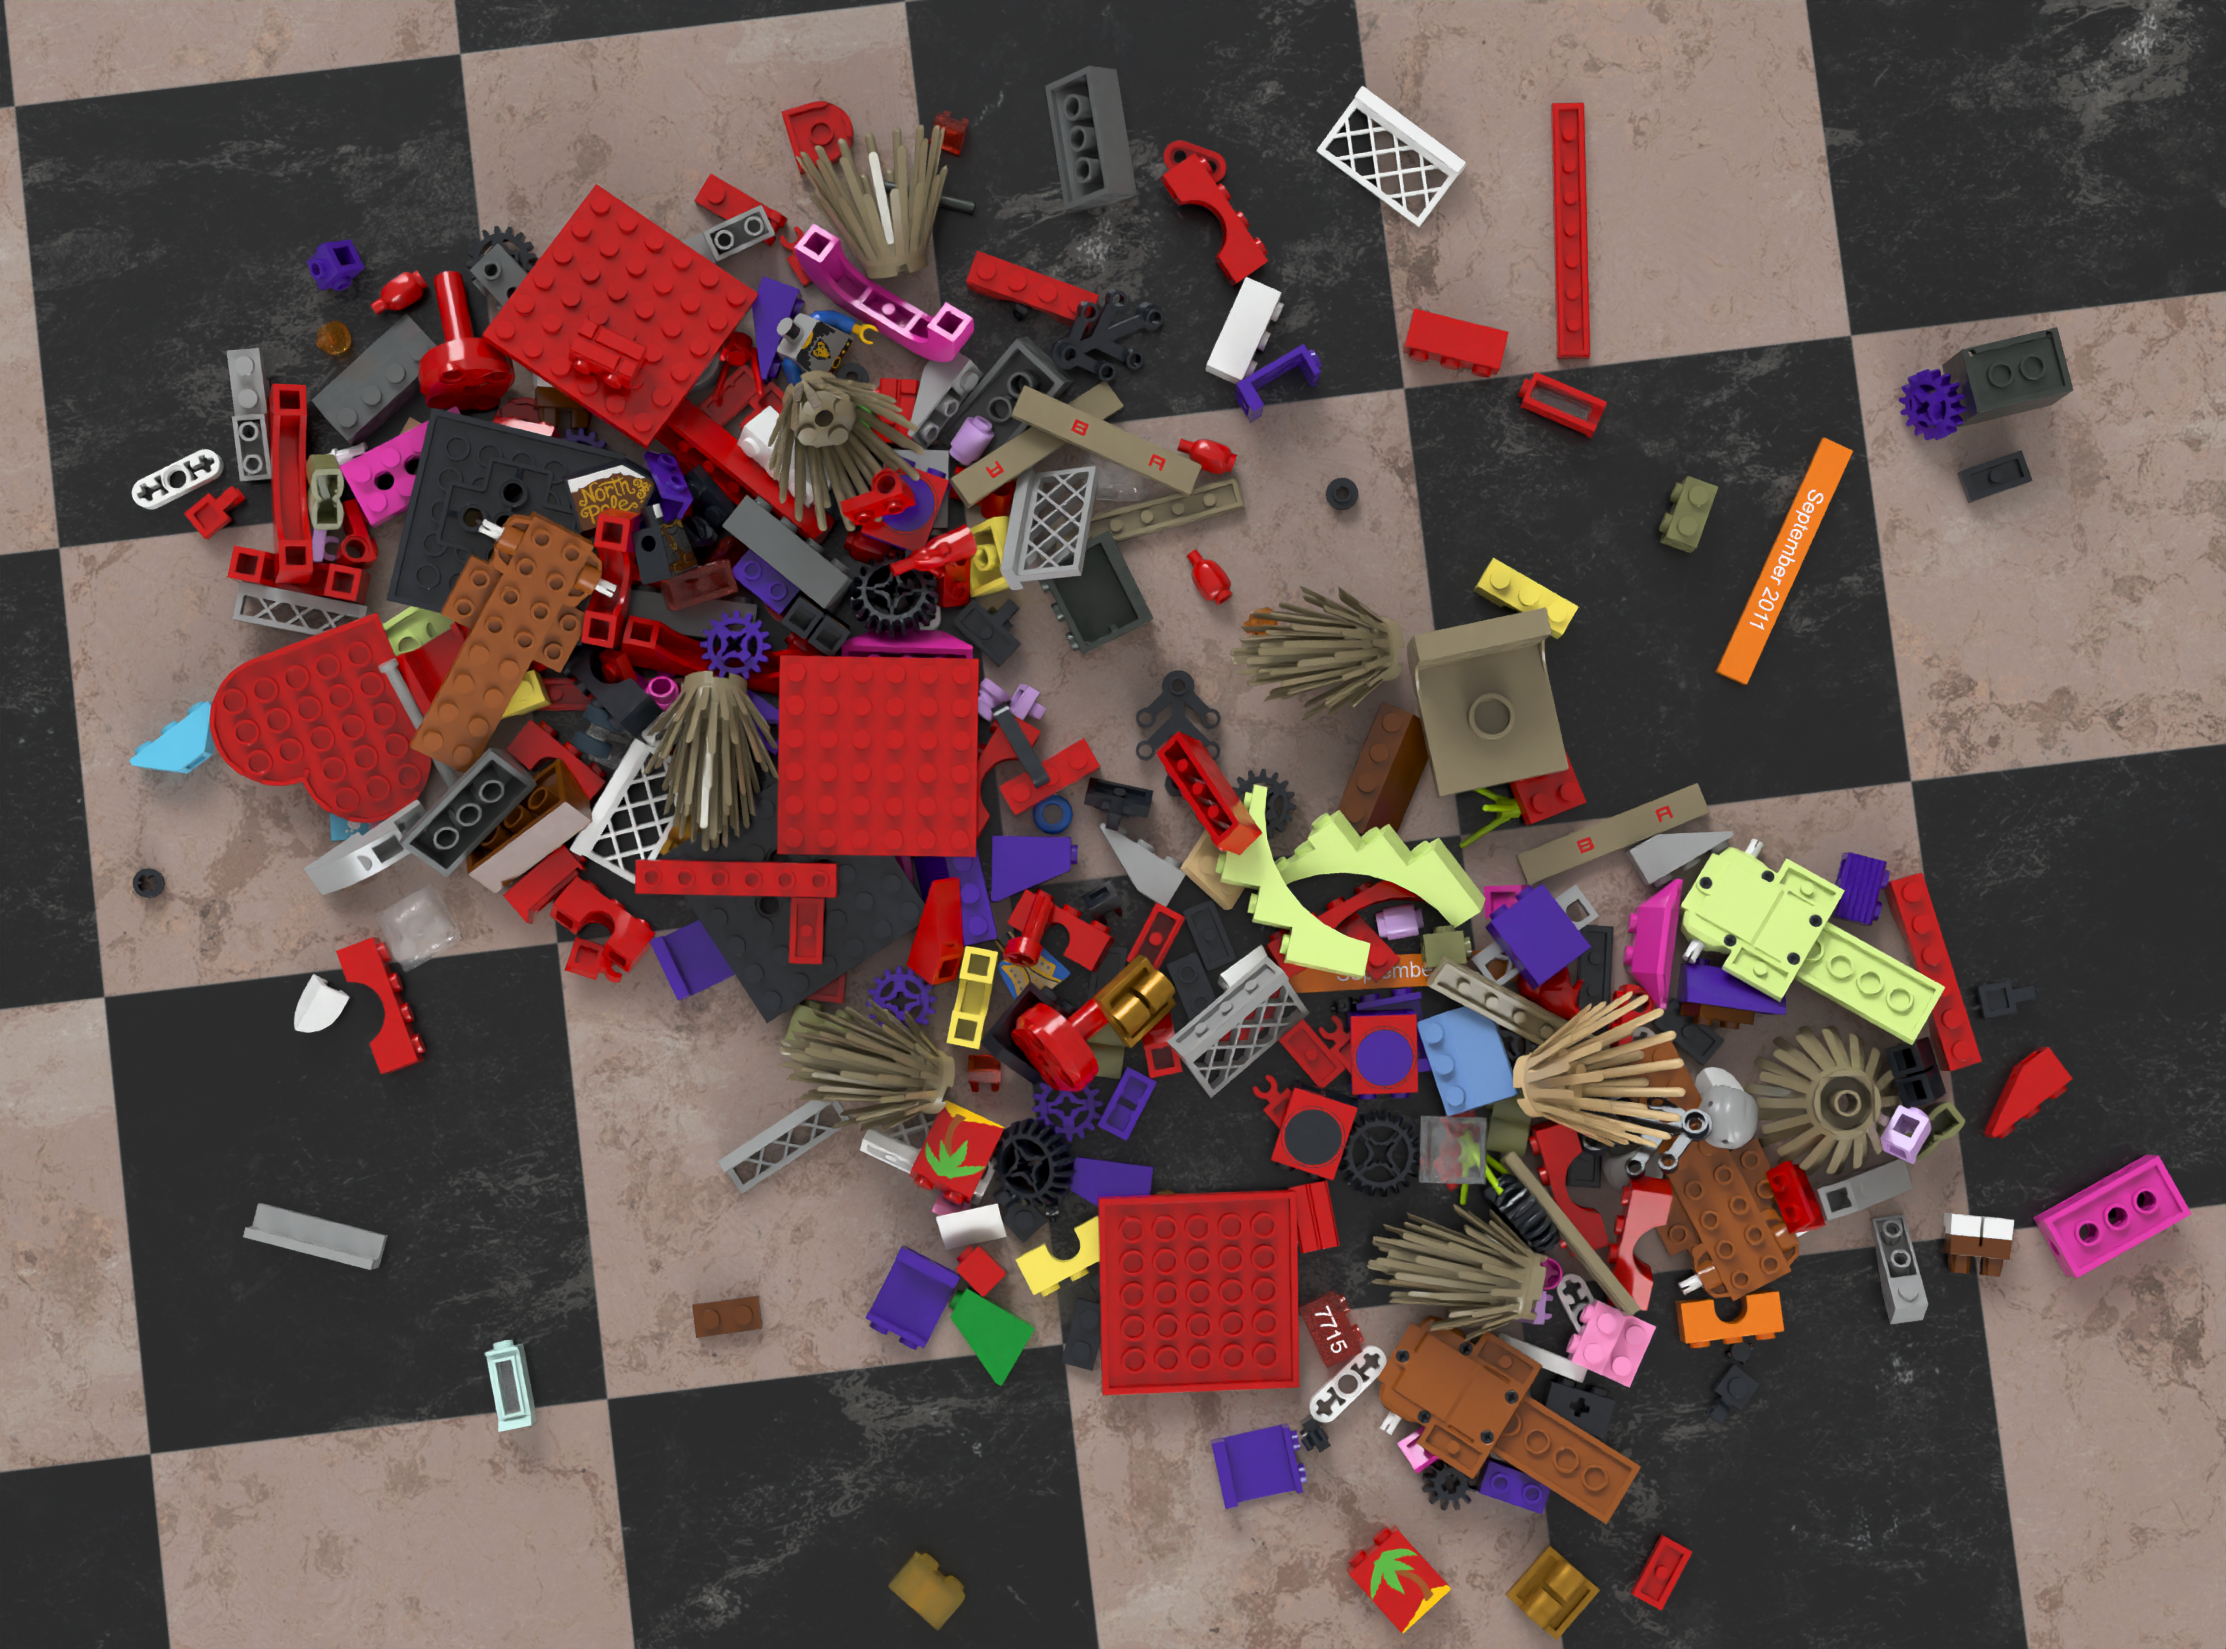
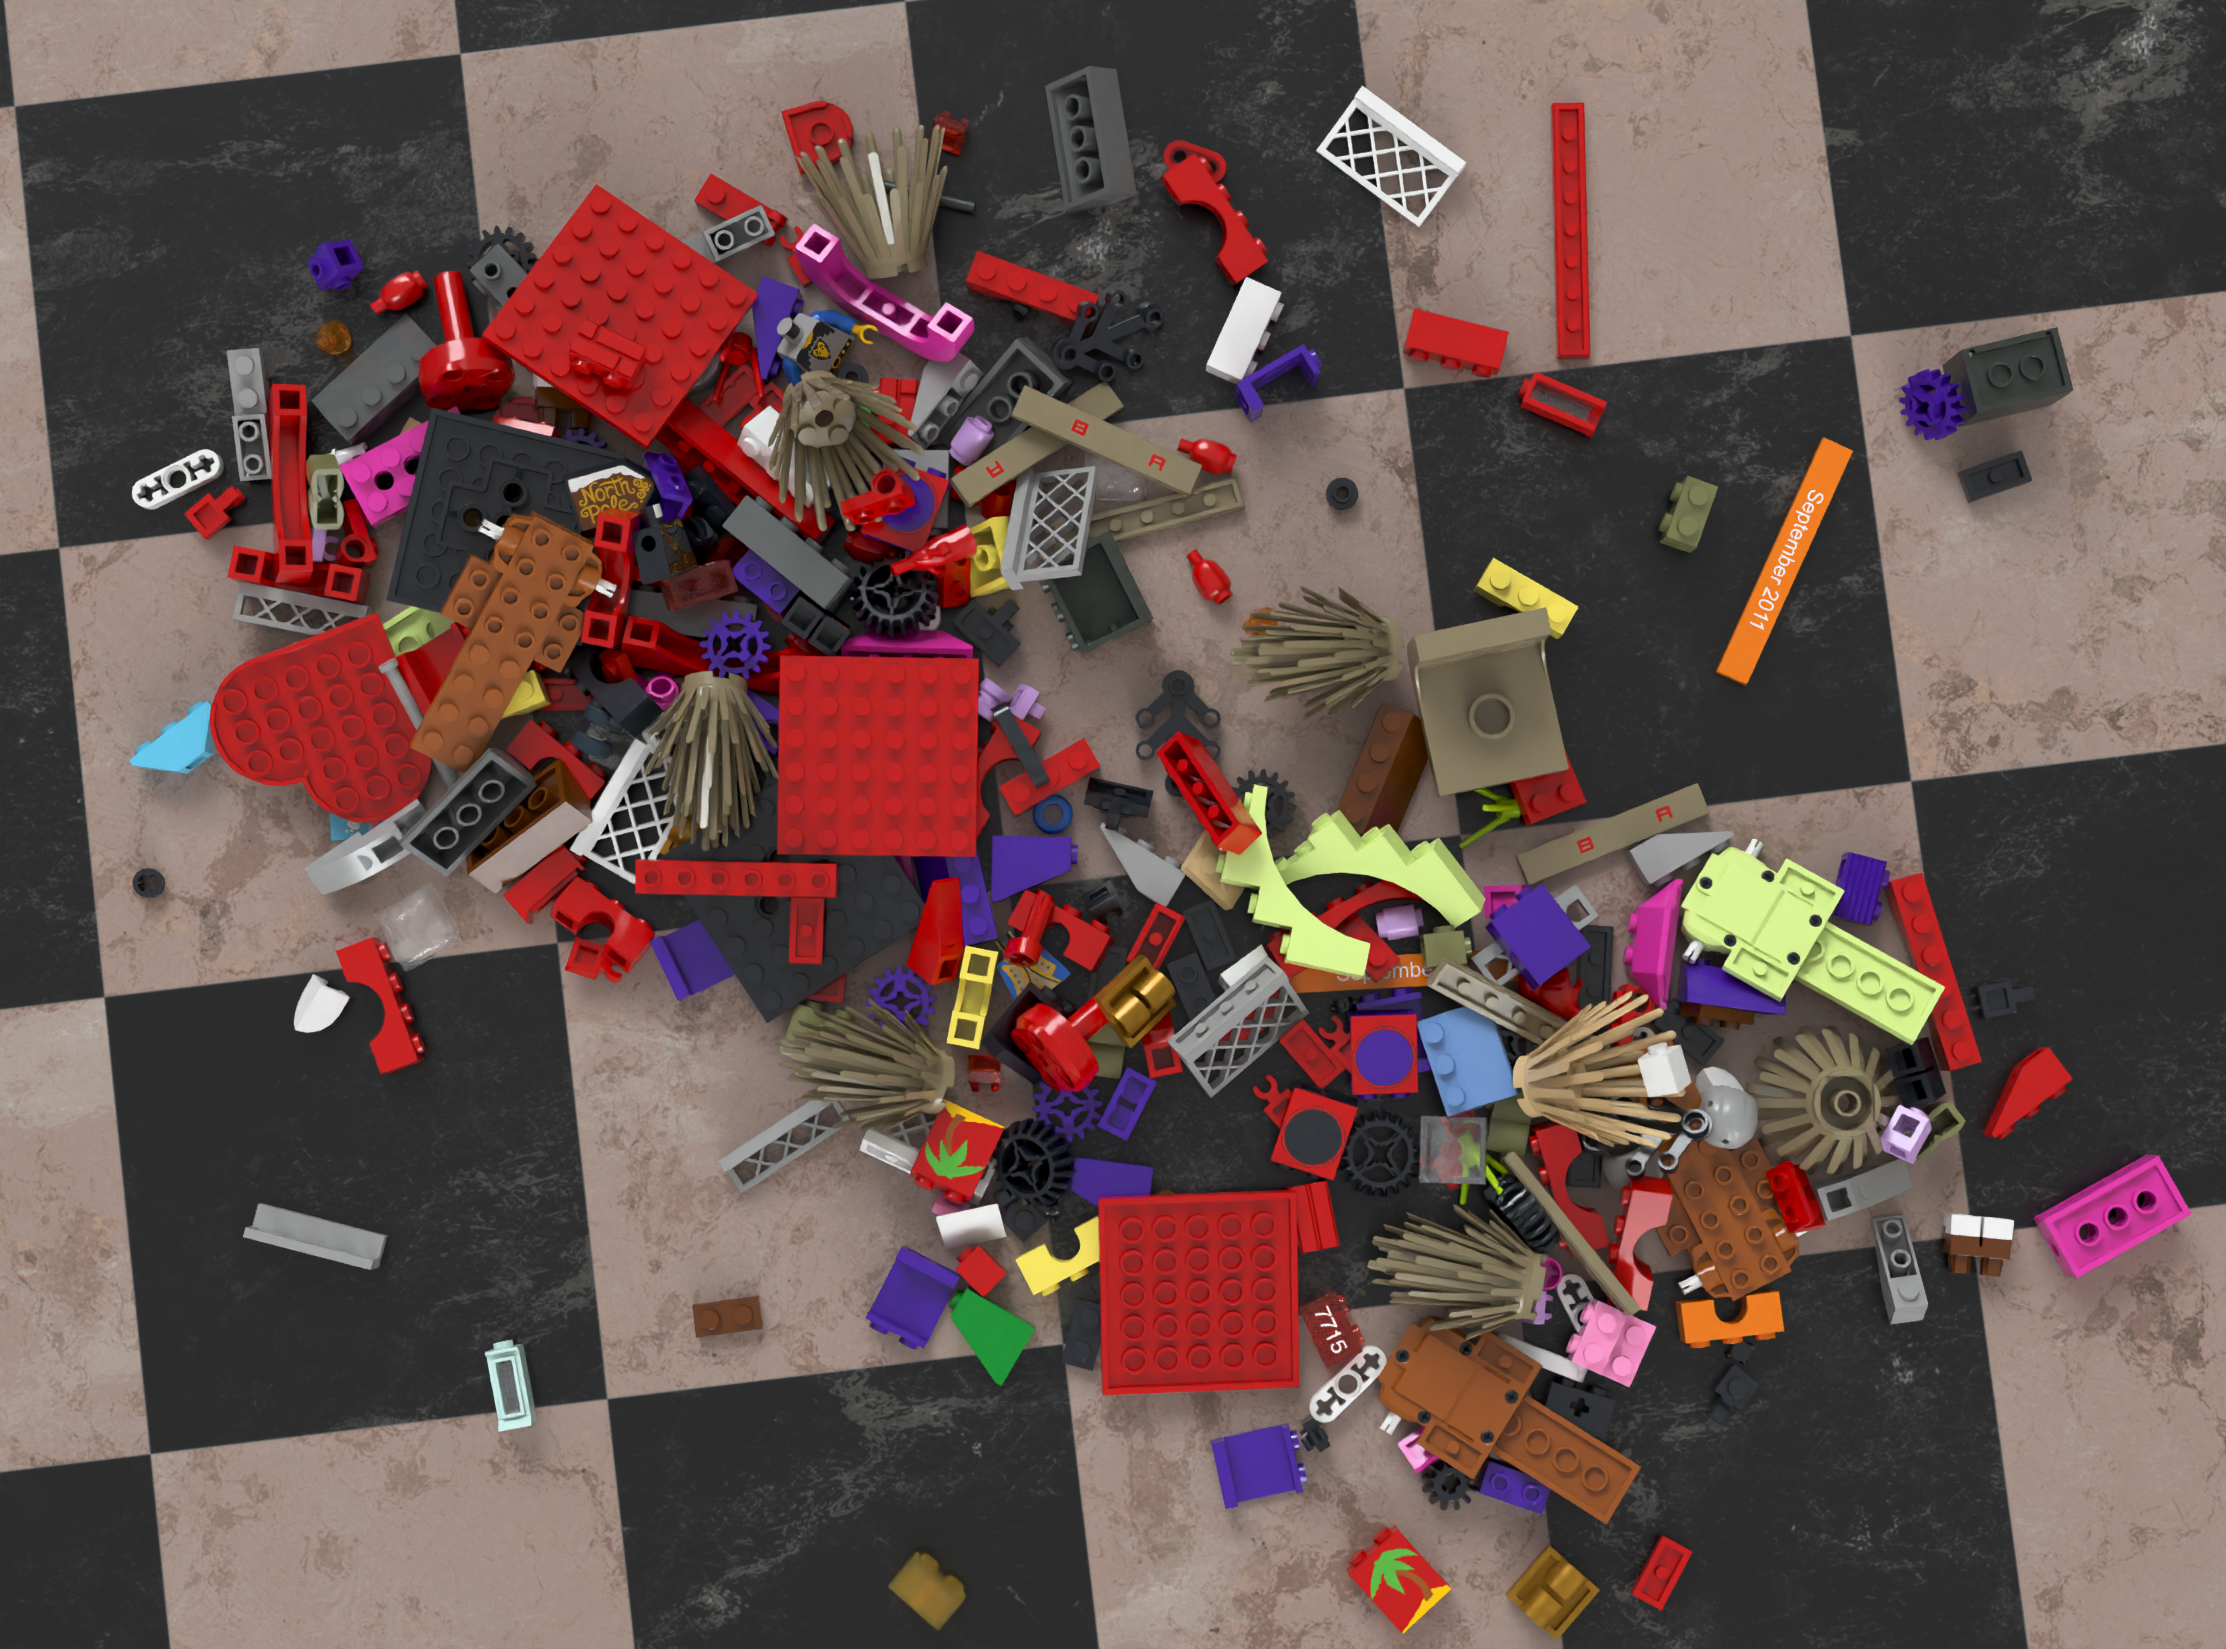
none -> white brick [1638,1042,1692,1097]

